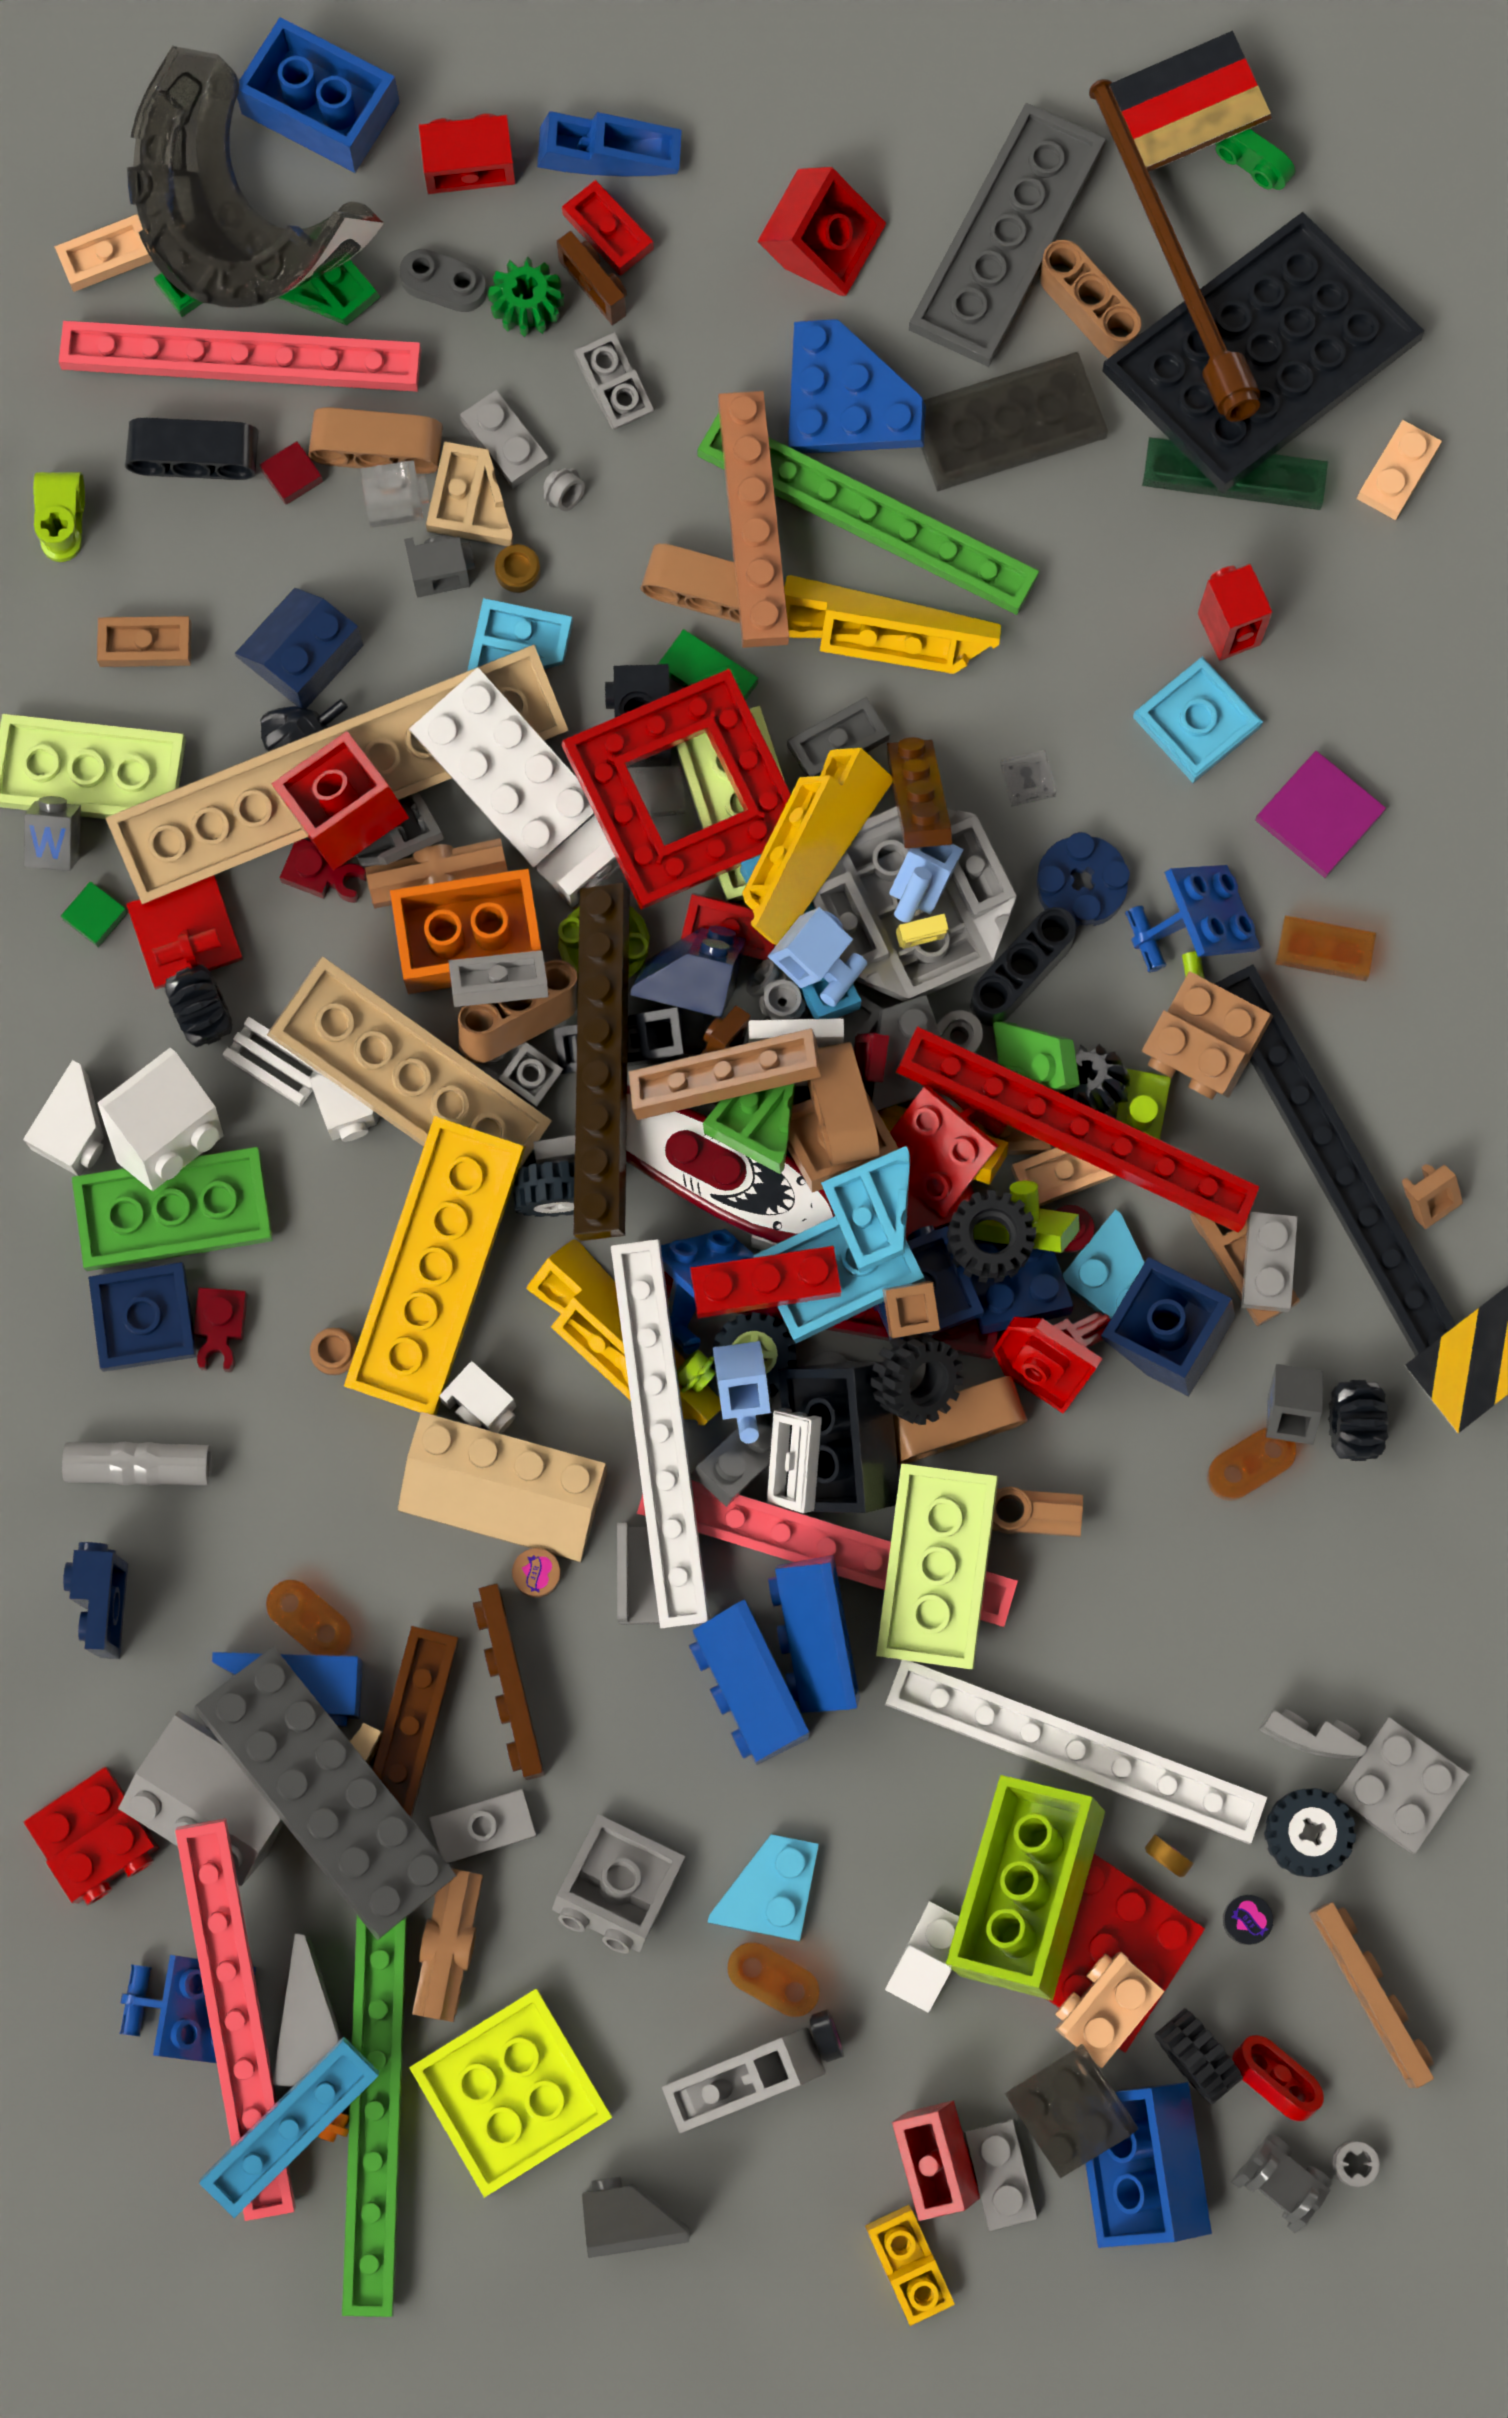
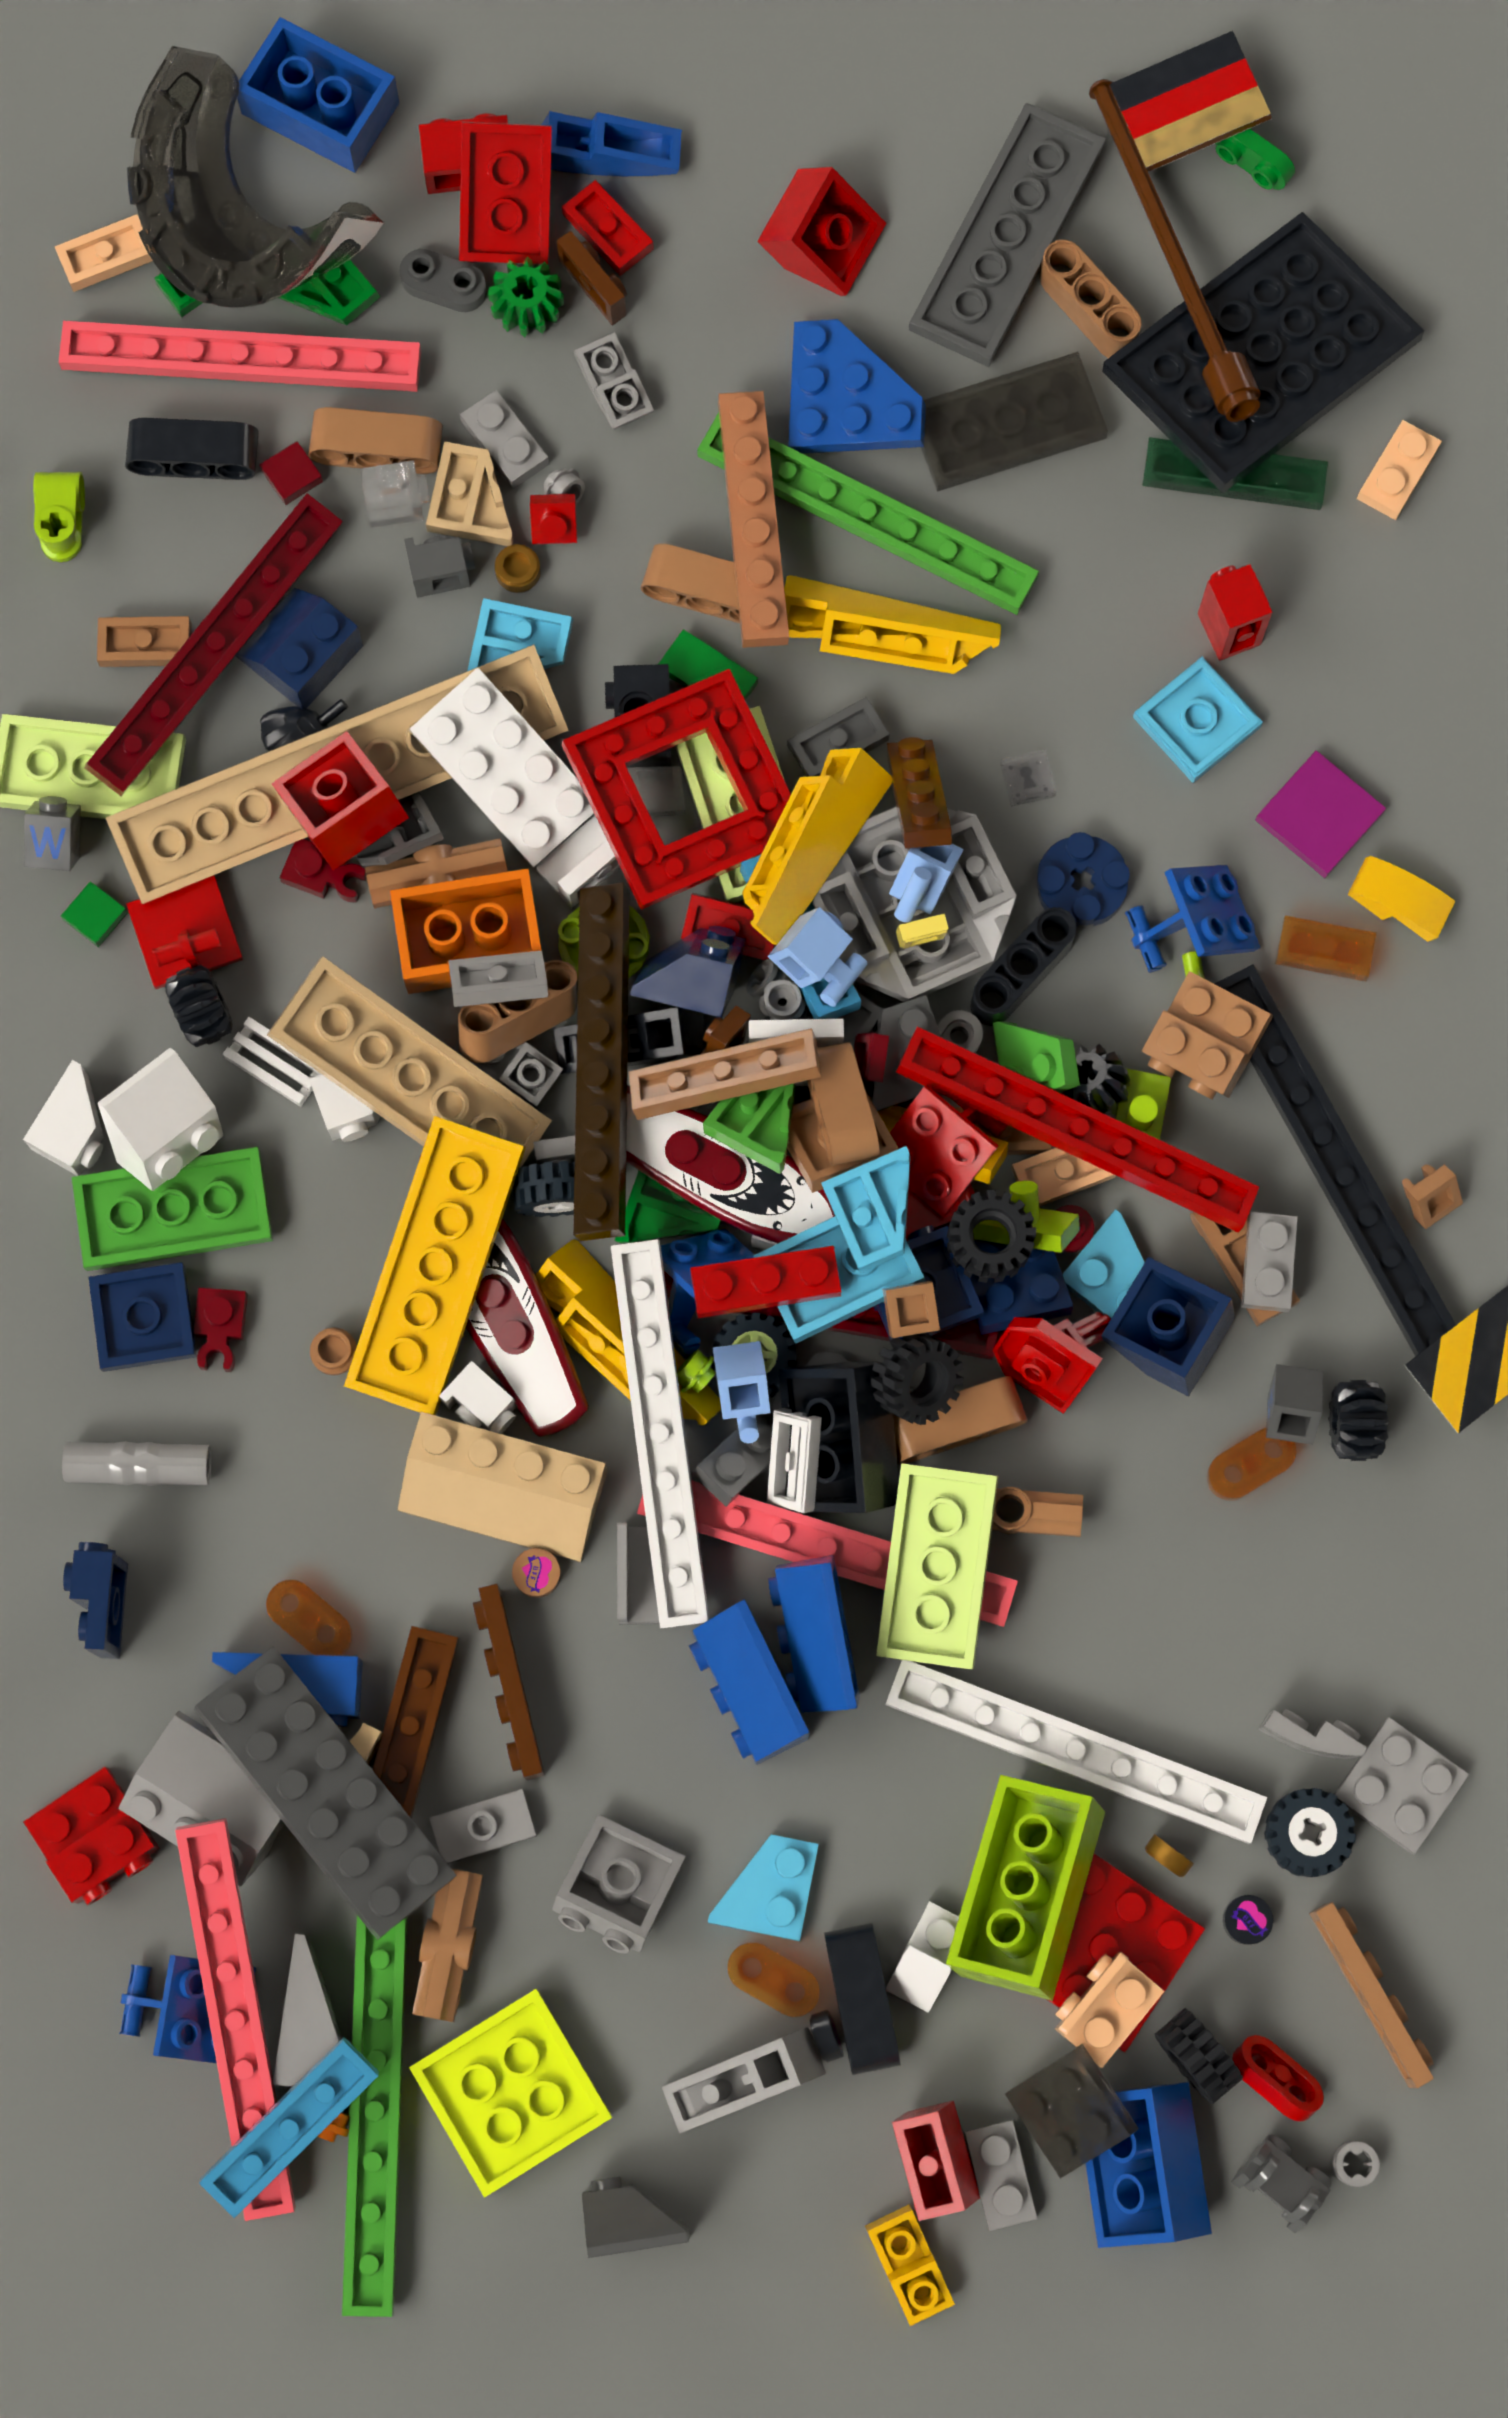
none -> dark red plate [84,493,343,797]
none -> piece [419,1155,589,1437]
none -> red plate [459,122,552,265]
none -> red plate [530,494,577,544]
none -> green wing [614,1170,722,1244]
none -> black beam [824,1923,901,2075]
none -> yellow slope [1348,855,1455,942]

